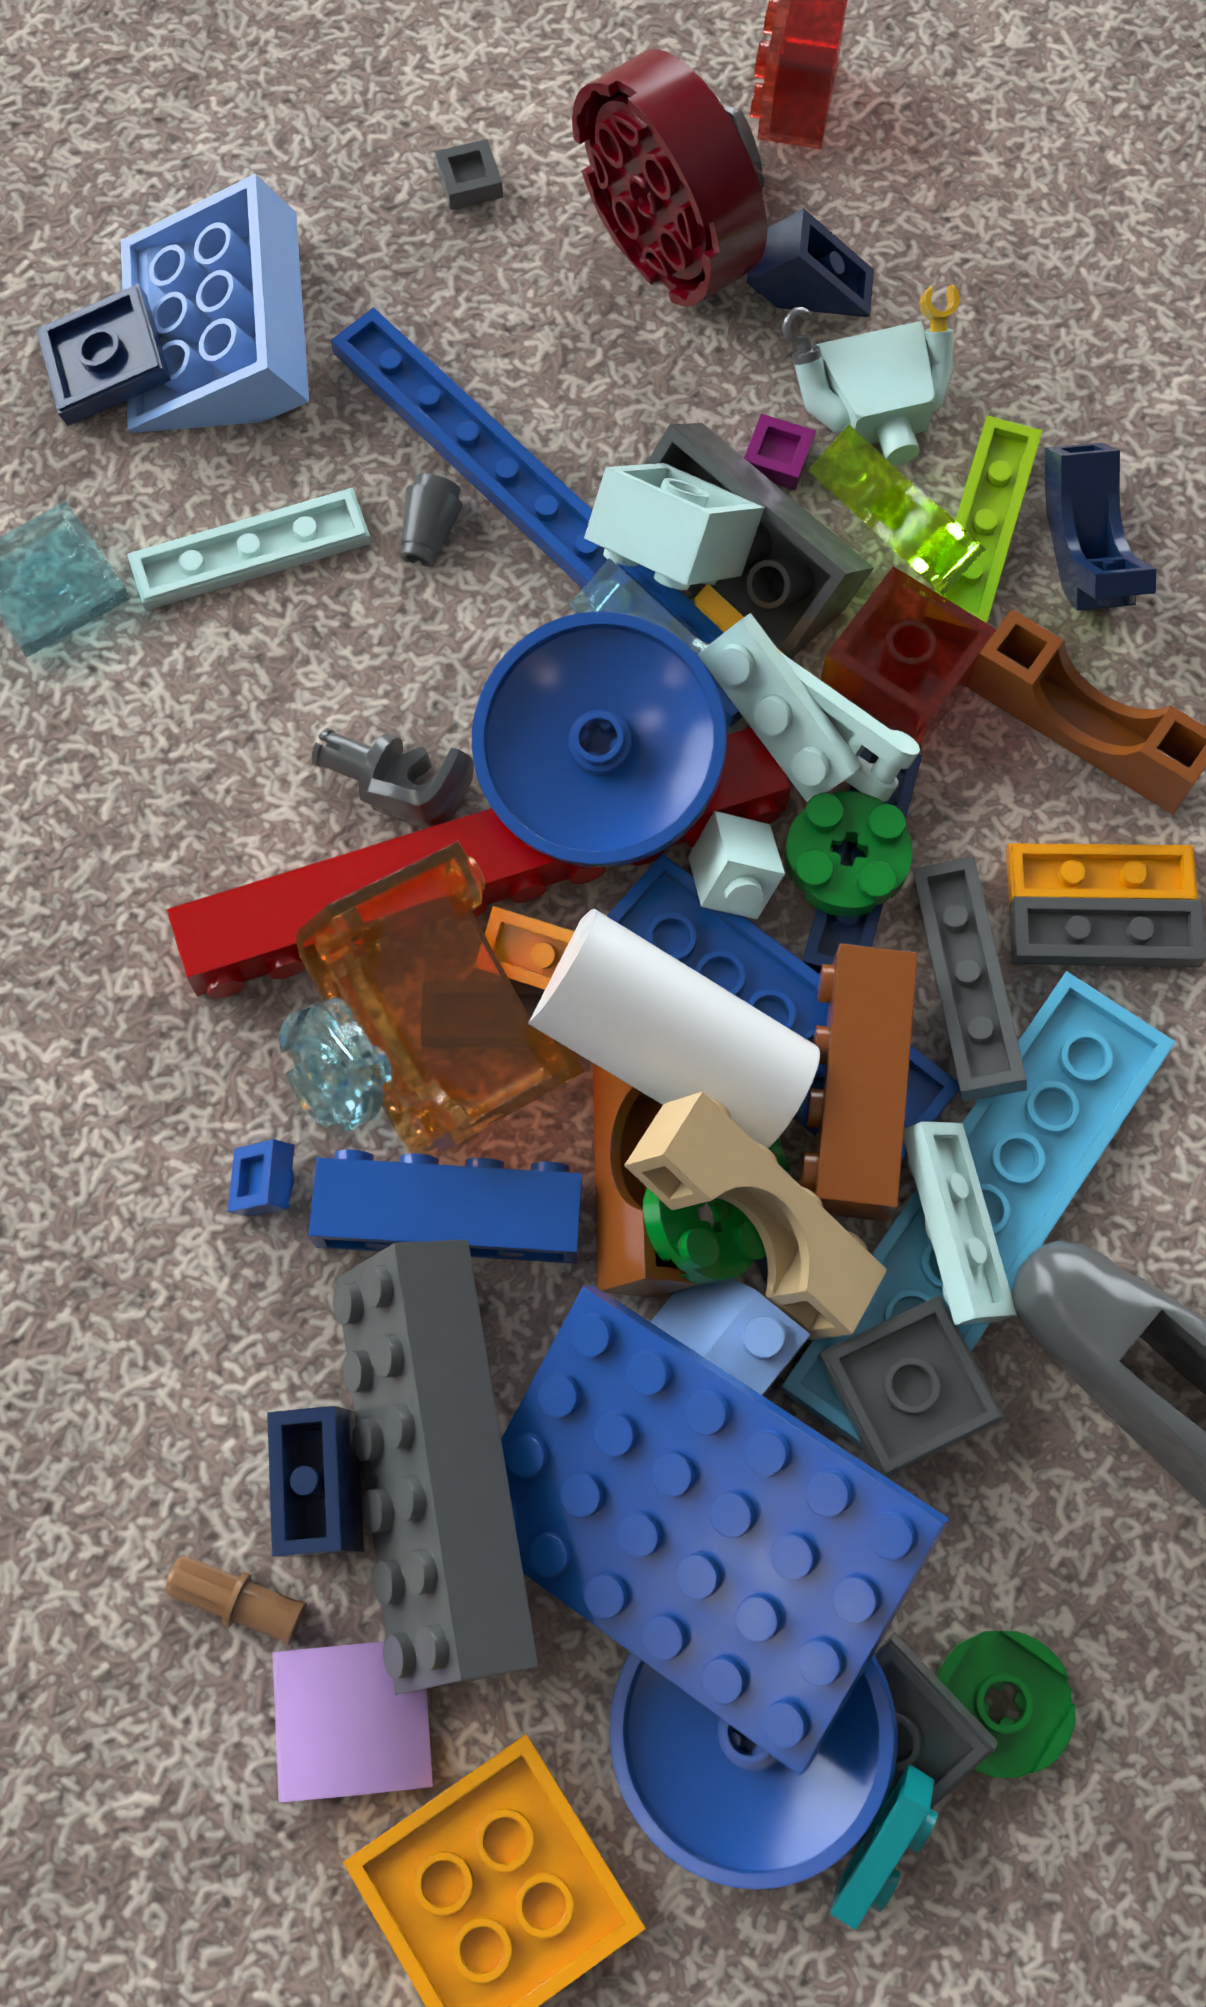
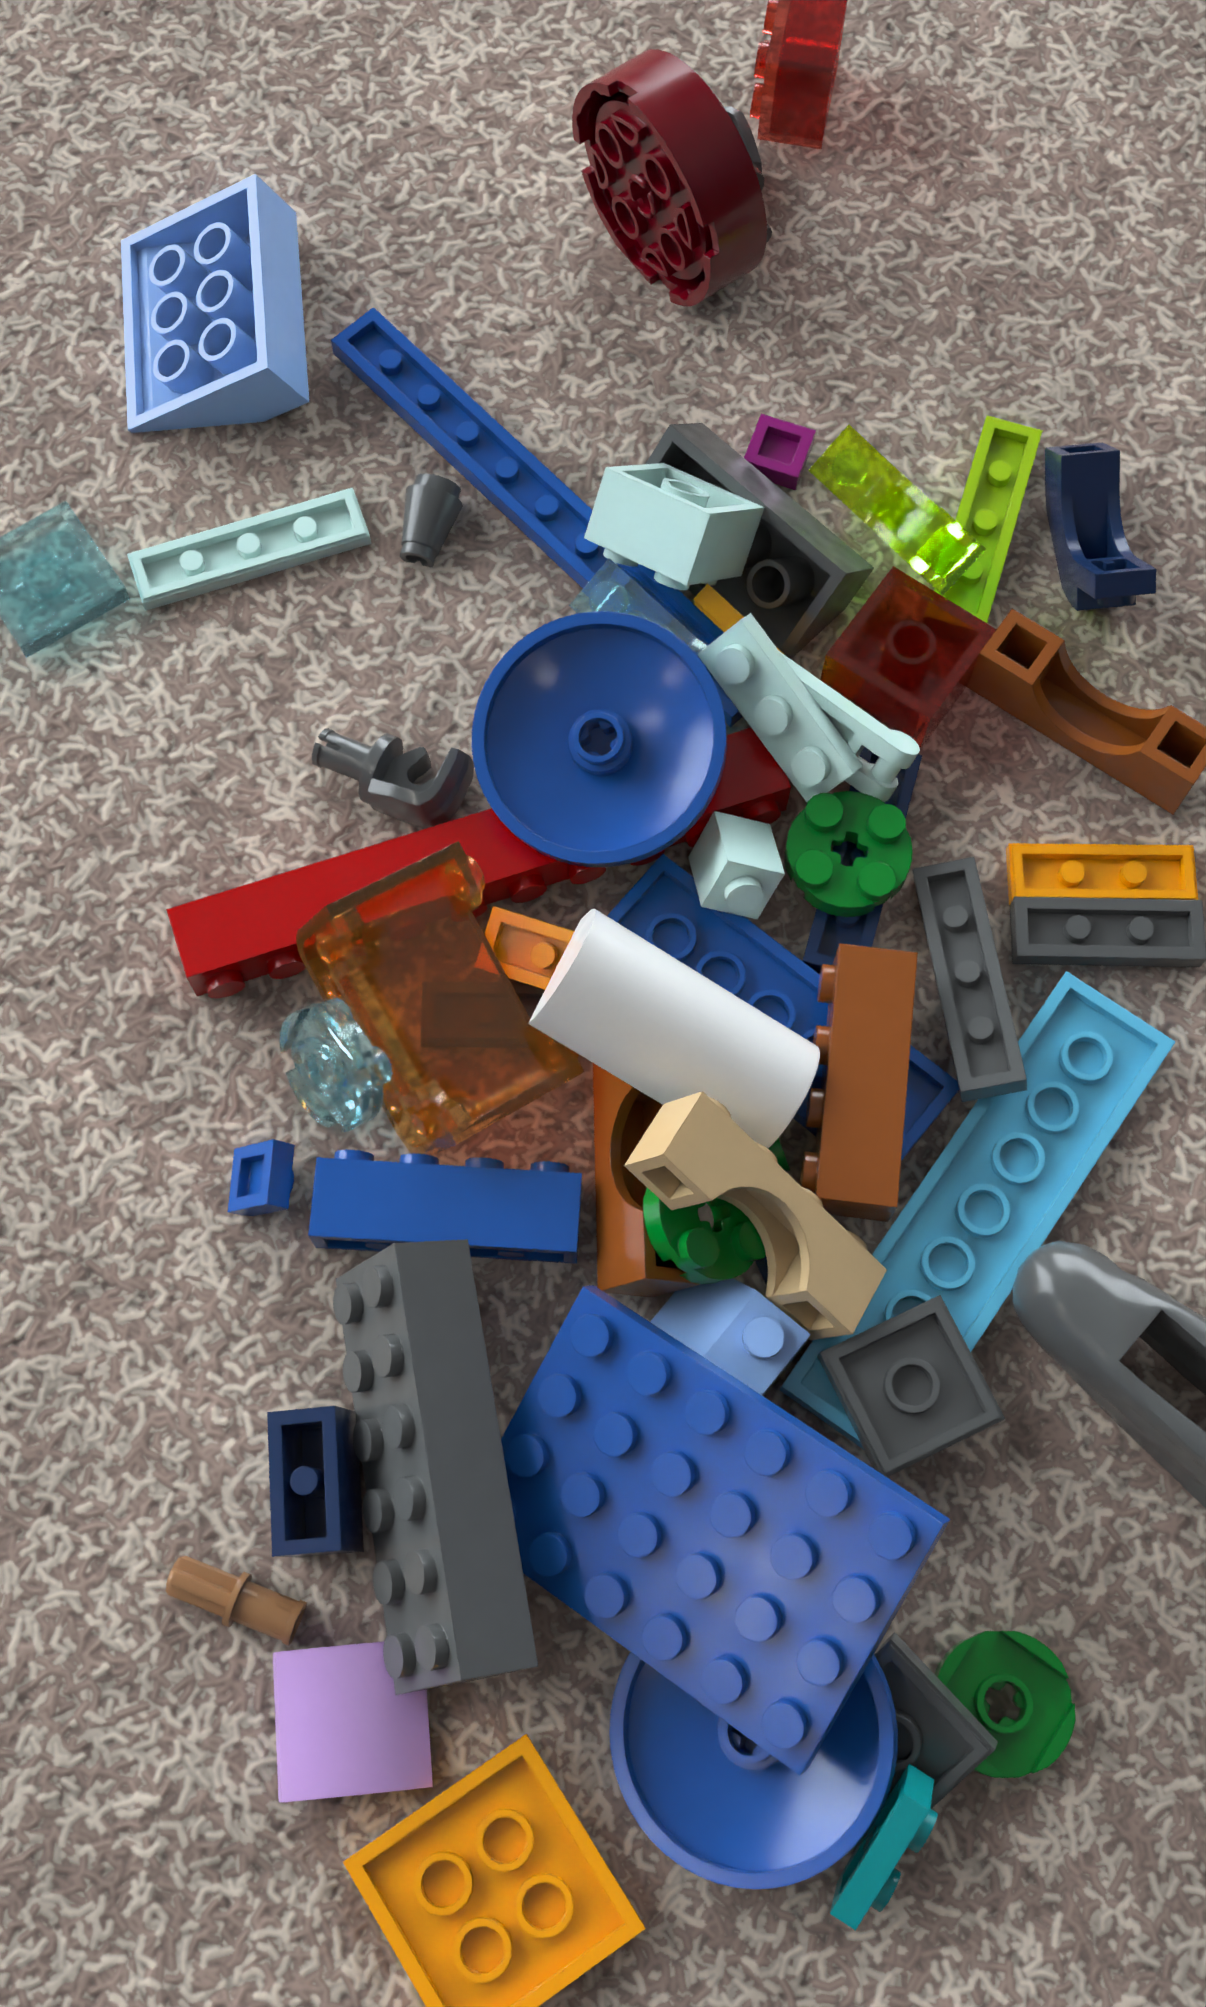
tile [36,283,171,426] -> none
dark grey plate [434,139,503,210] -> none
dark blue slope [746,208,874,317] -> none
light aqua torso [782,284,960,466] -> none
light aqua plate [903,1122,1017,1325] -> none

